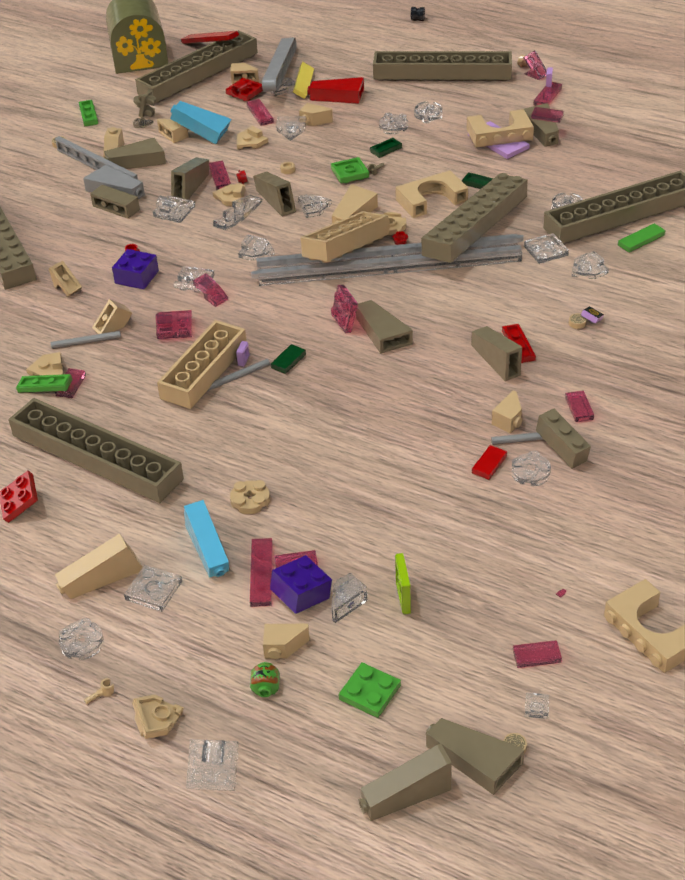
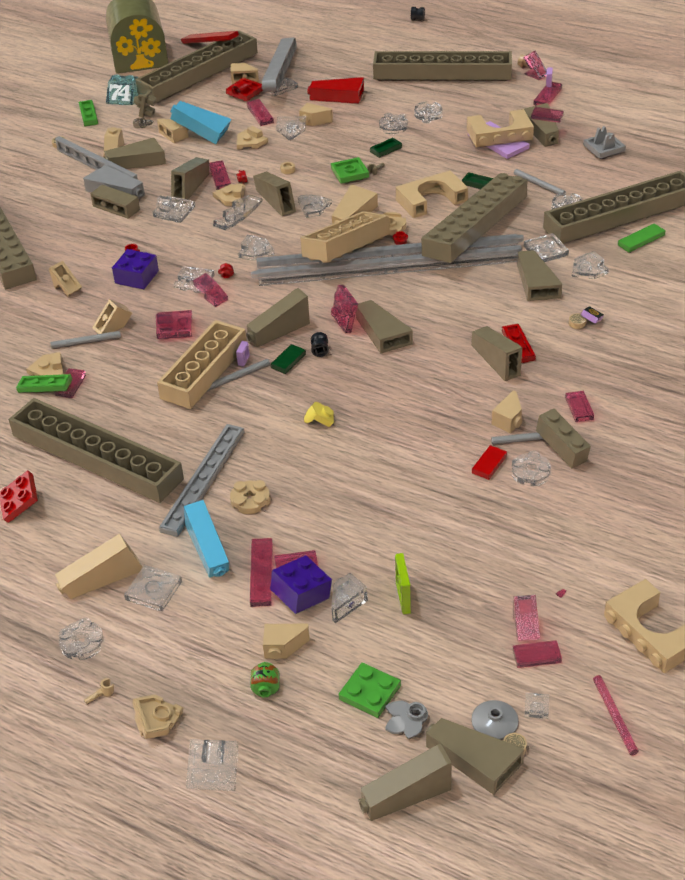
light yellow tile [293,62,314,99] -> none
none -> clear light blue slope [106,74,139,105]
none -> light grey tile [159,424,245,537]
none -> red plate [218,263,234,278]
none -> dark tan slope [246,288,310,347]
none -> light yellow plate [304,402,334,427]
none -> black wheel [311,332,329,357]
none -> light grey plate [385,701,428,739]
none -> light grey dish [472,700,518,740]
none -> clear pink slope [513,595,540,641]
none -> light grey bar [514,169,566,197]
none -> dark tan slope [517,250,562,301]
none -> light grey plate [583,126,626,159]
none -> clear pink bar [593,675,639,755]

